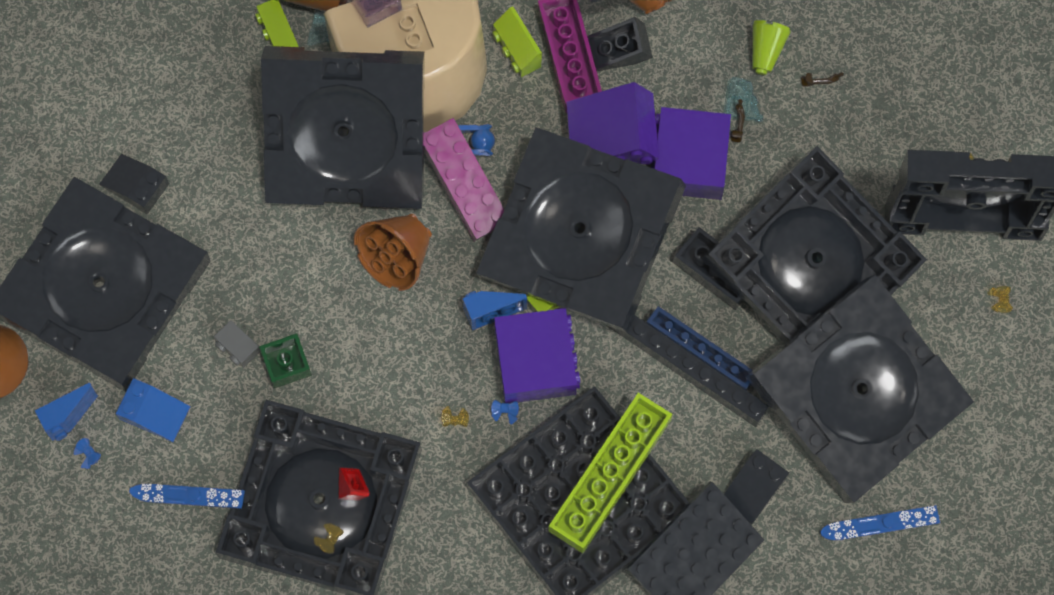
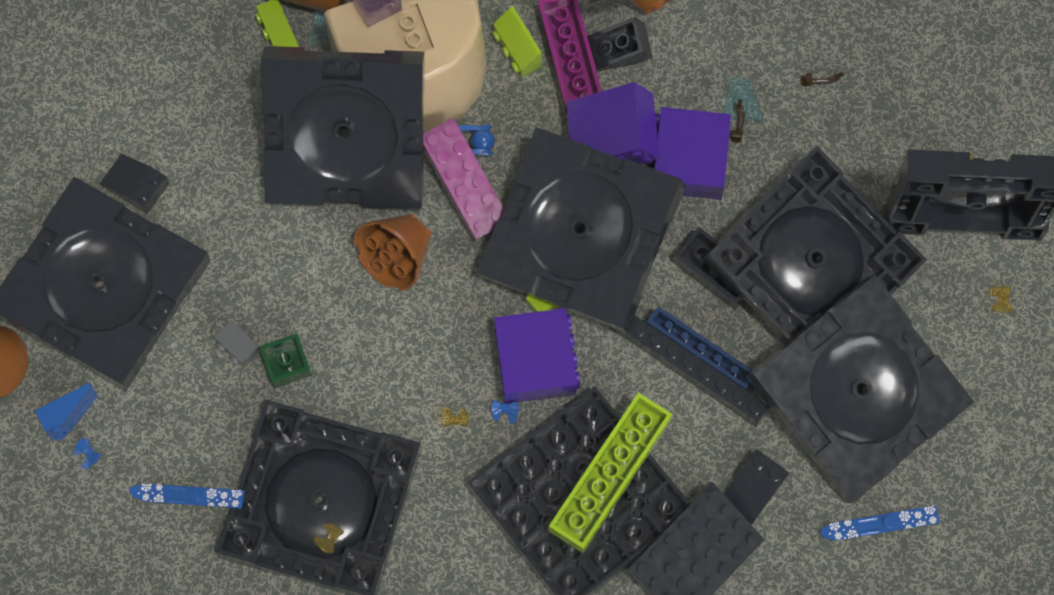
blue slope [116,378,190,442] -> none
red slope [339,468,370,500] -> none
blue slope [463,291,527,331] -> none
lime cone [752,20,790,75] -> none

